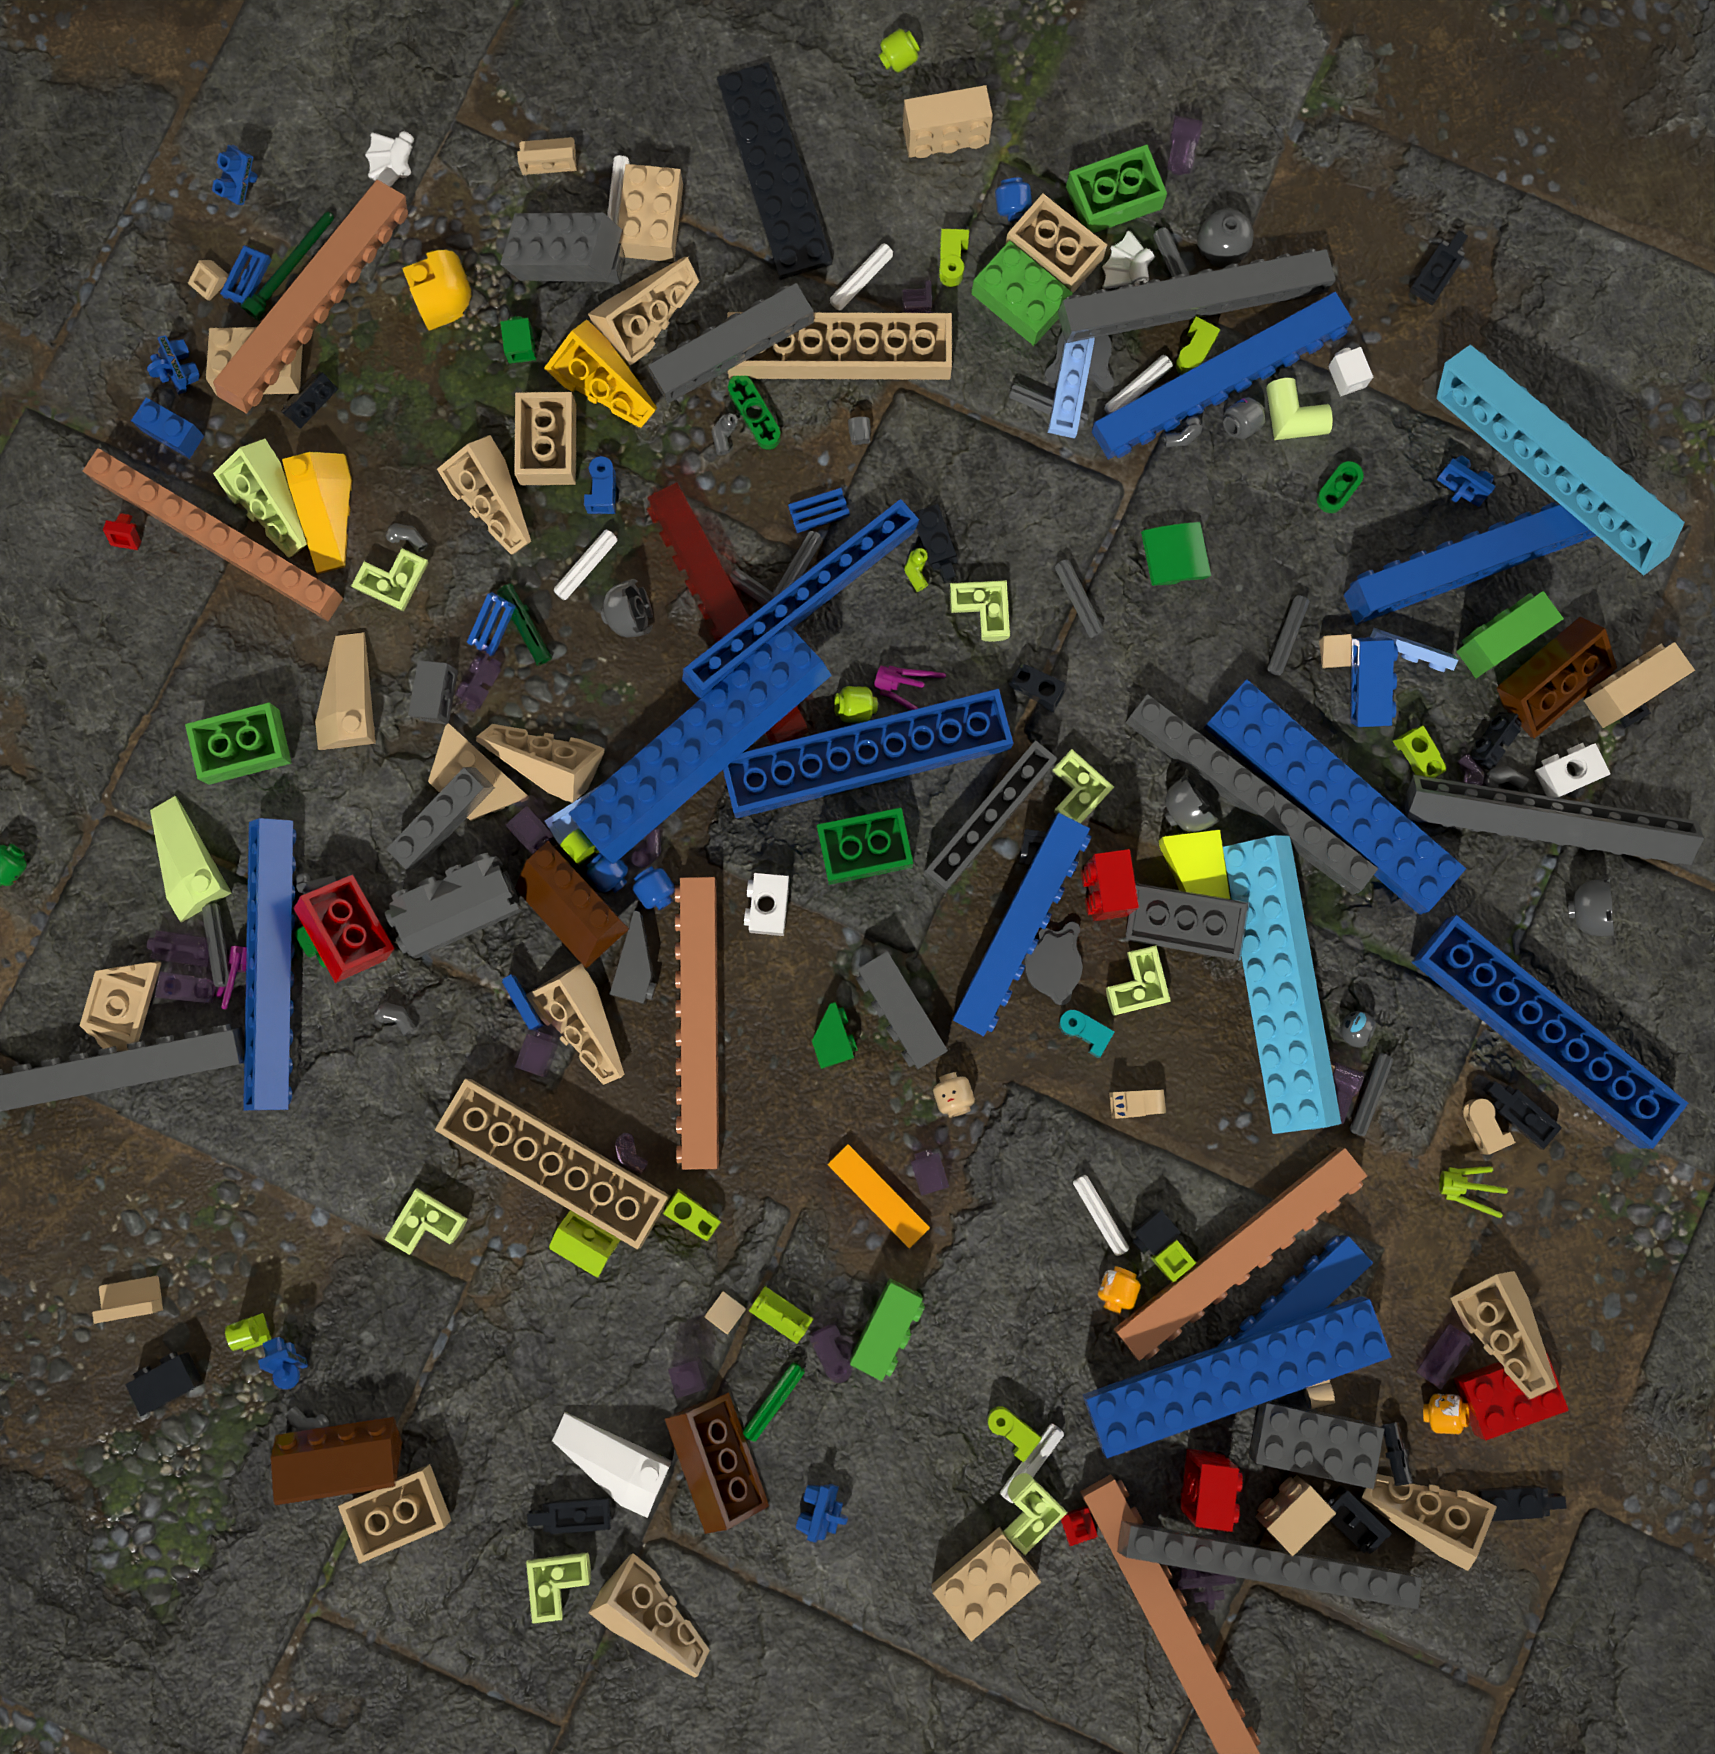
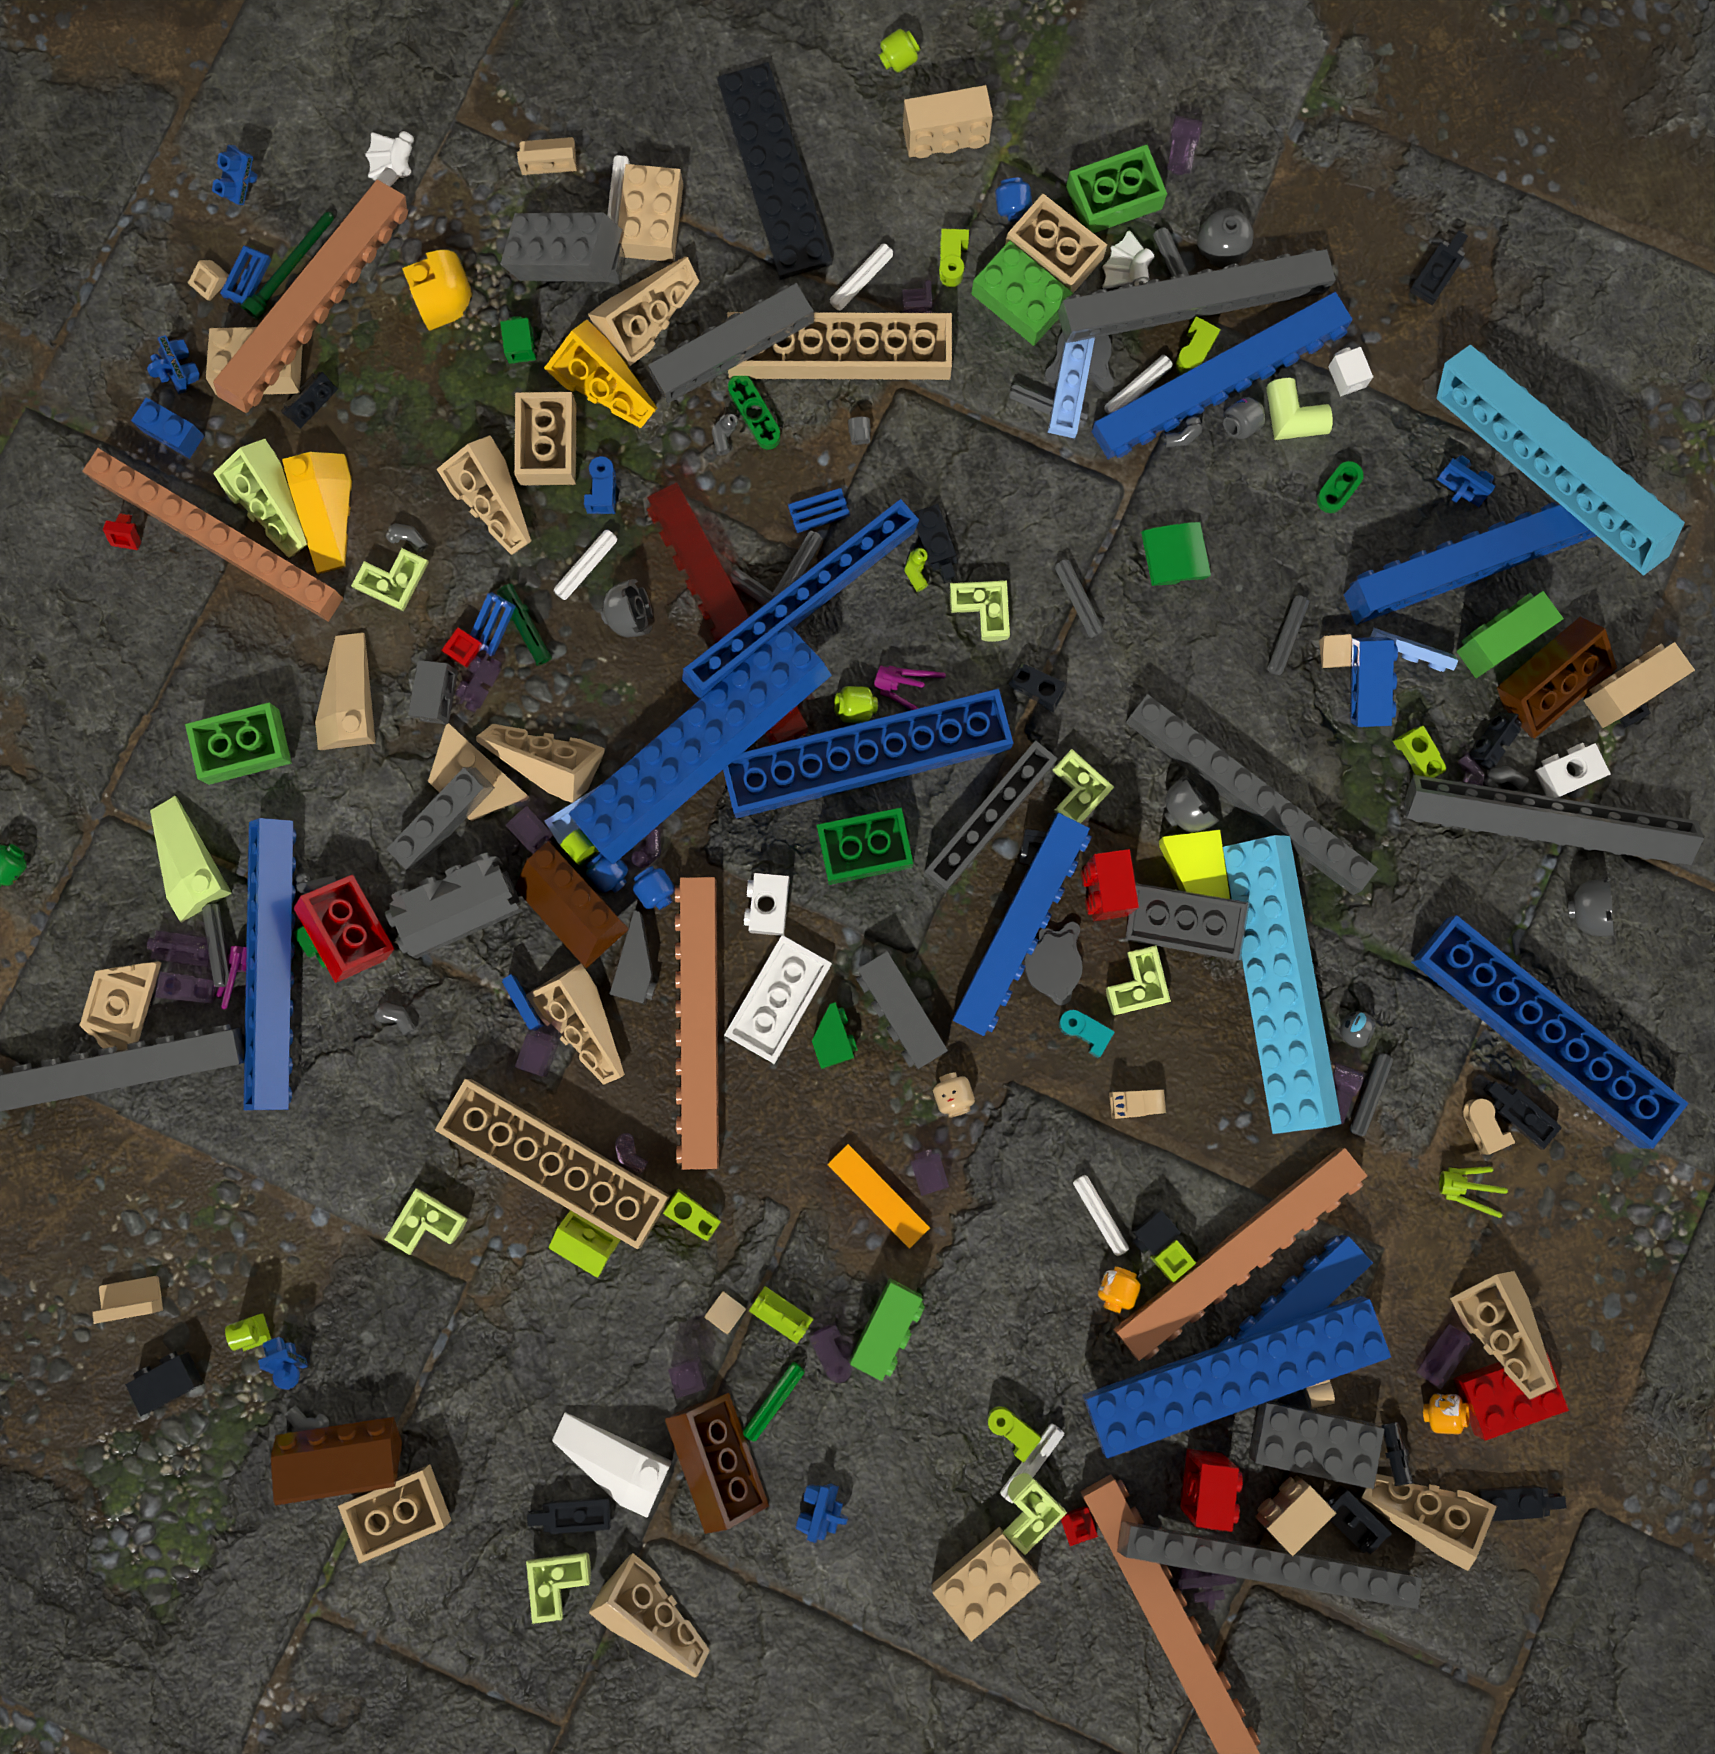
blue brick [1204,679,1466,915] -> none
none -> red tile [442,628,483,668]
none -> white plate [724,935,832,1064]

